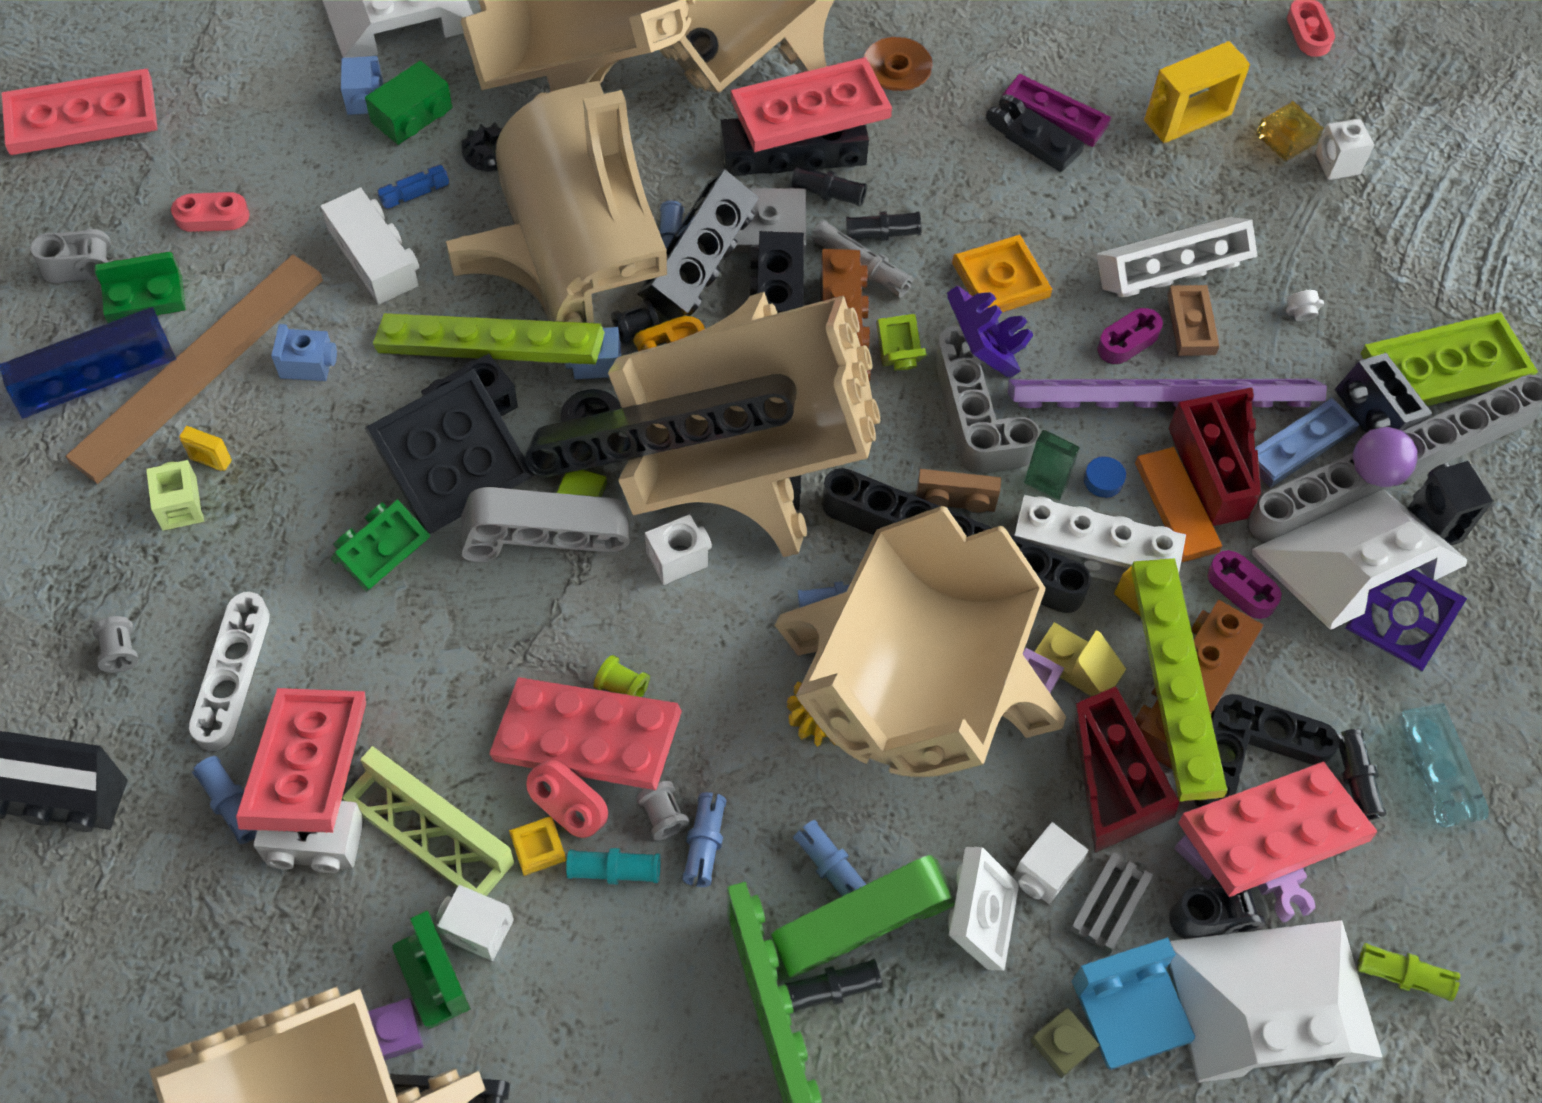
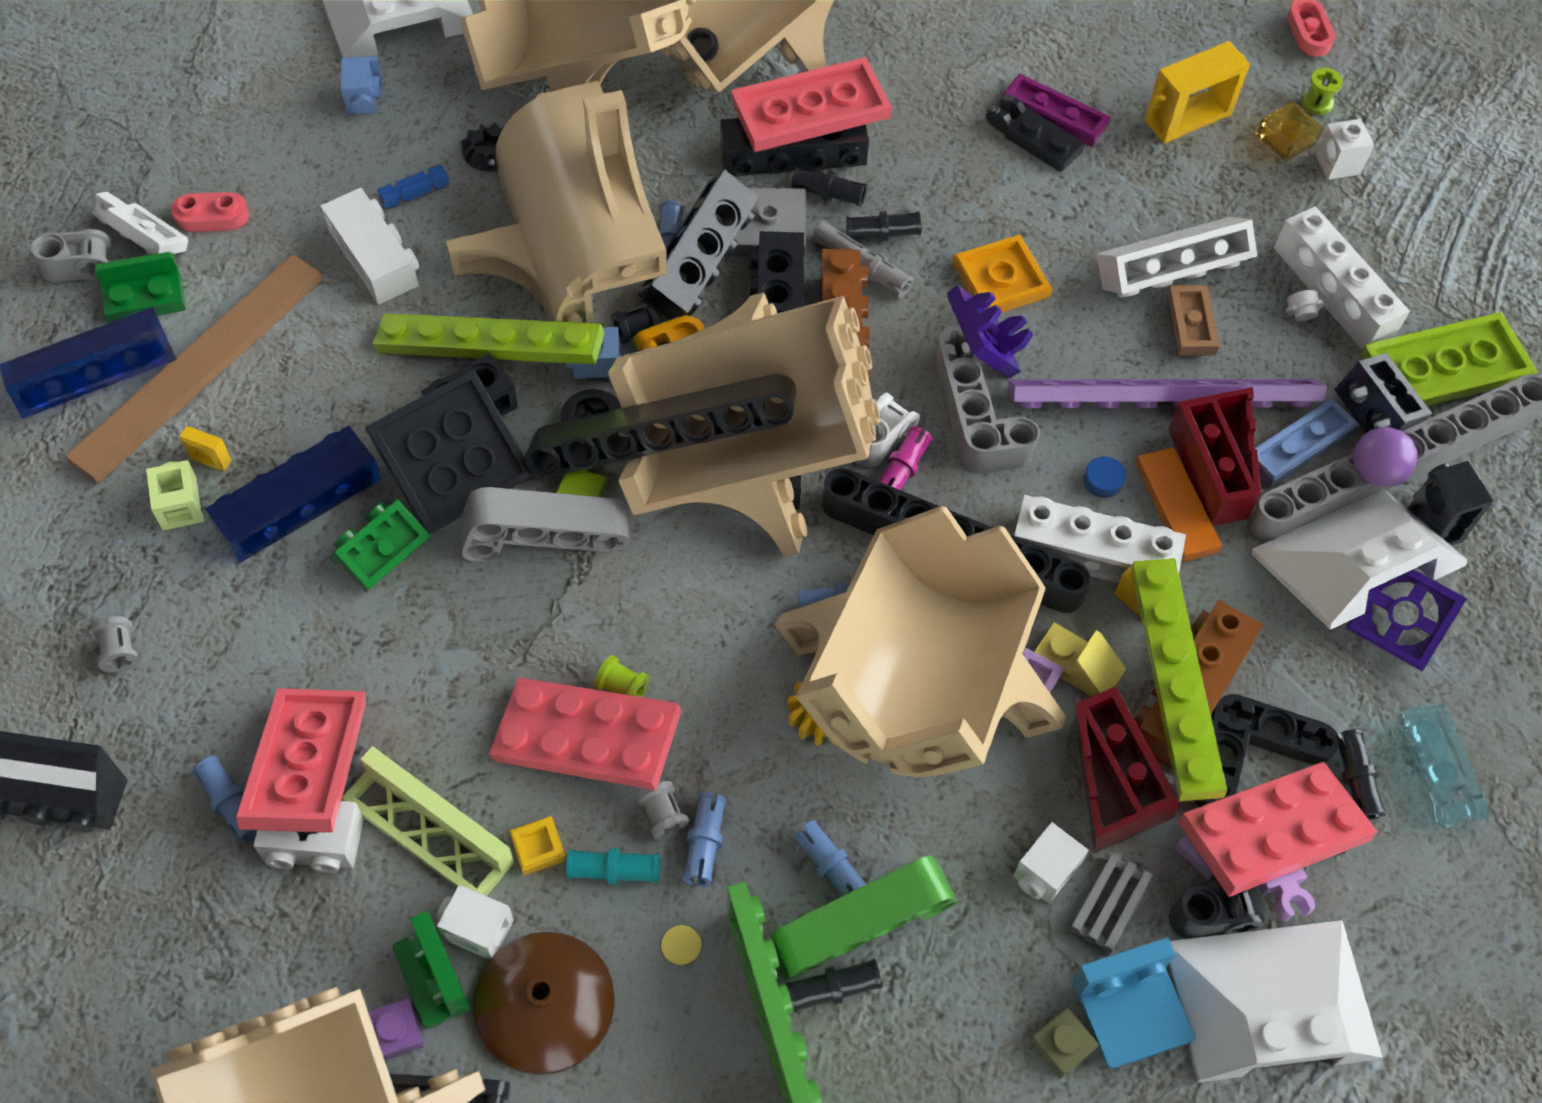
coral plate [2,68,158,155] -> none
white beam [189,592,270,751] -> none
medium blue brick [271,324,337,381] -> none
green brick [365,60,453,145] -> none
coral plate [526,760,608,838] -> none
white brick [645,514,712,585] -> none
dark orange dish [864,37,933,91] -> none
lime bracket [876,314,926,371] -> none
medium nougat plate [916,469,1001,513] -> none
white plate [948,847,1019,971] -> none
clear green tile [1024,430,1080,501] -> none
magenta beam [1097,308,1163,364] -> none
magenta beam [1207,550,1282,619] -> none
lime pin [1357,943,1460,1002] -> none
none -> white hinge [92,192,188,255]
none -> clear blue brick [205,425,381,564]
none -> reddish brown dish [473,932,615,1075]
none -> light yellow sticker [661,925,701,965]
none -> white piece [855,393,920,468]
none -> dark pink pin [878,426,933,490]
none -> white brick [1274,206,1410,349]
none -> lime bush [1301,68,1343,116]

